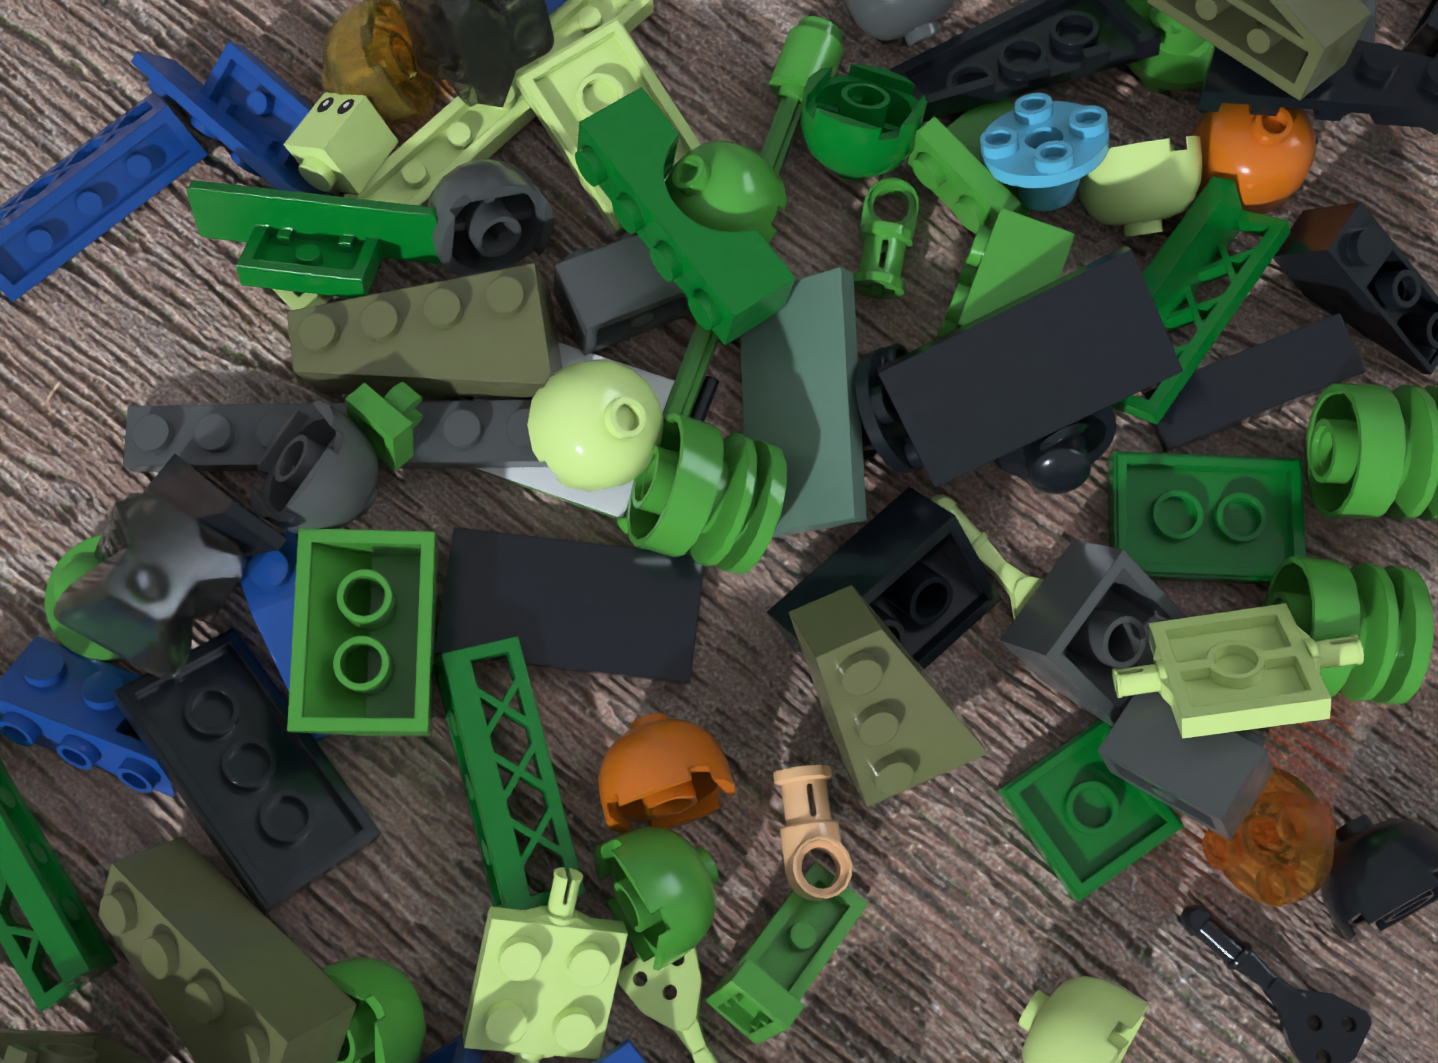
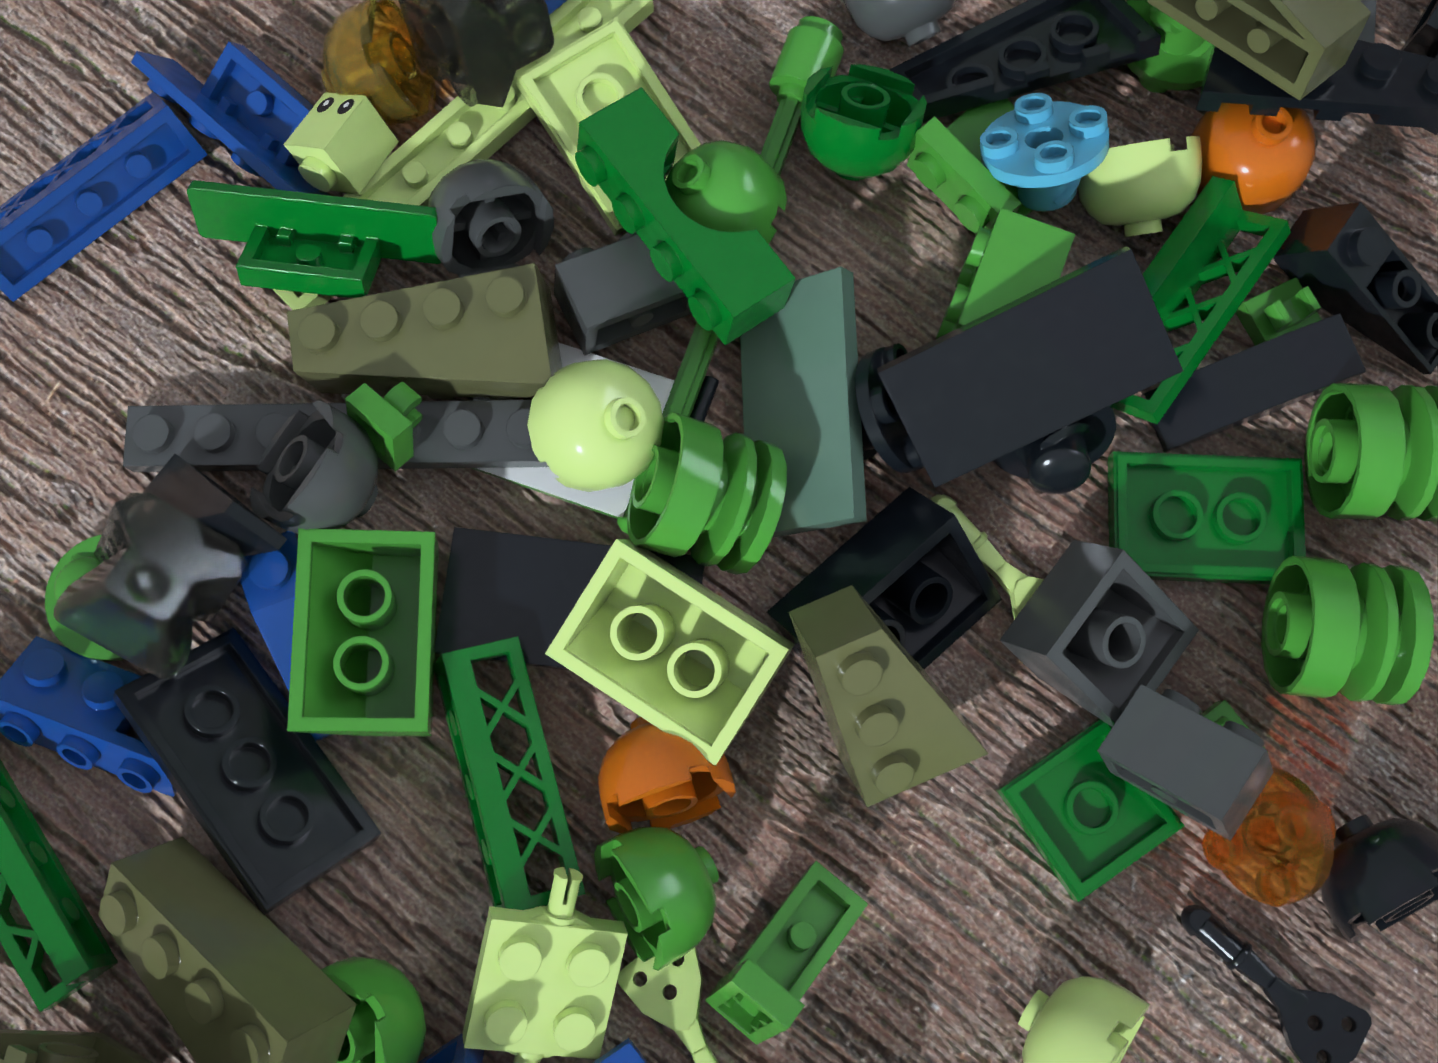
light nougat connector [773,765,853,901] -> none
bright green connector [853,178,919,299] -> none
yellowish green plate [1112,603,1364,739] -> none
none -> yellowish green slope [545,539,795,766]
none -> bright green tile [1235,277,1322,346]

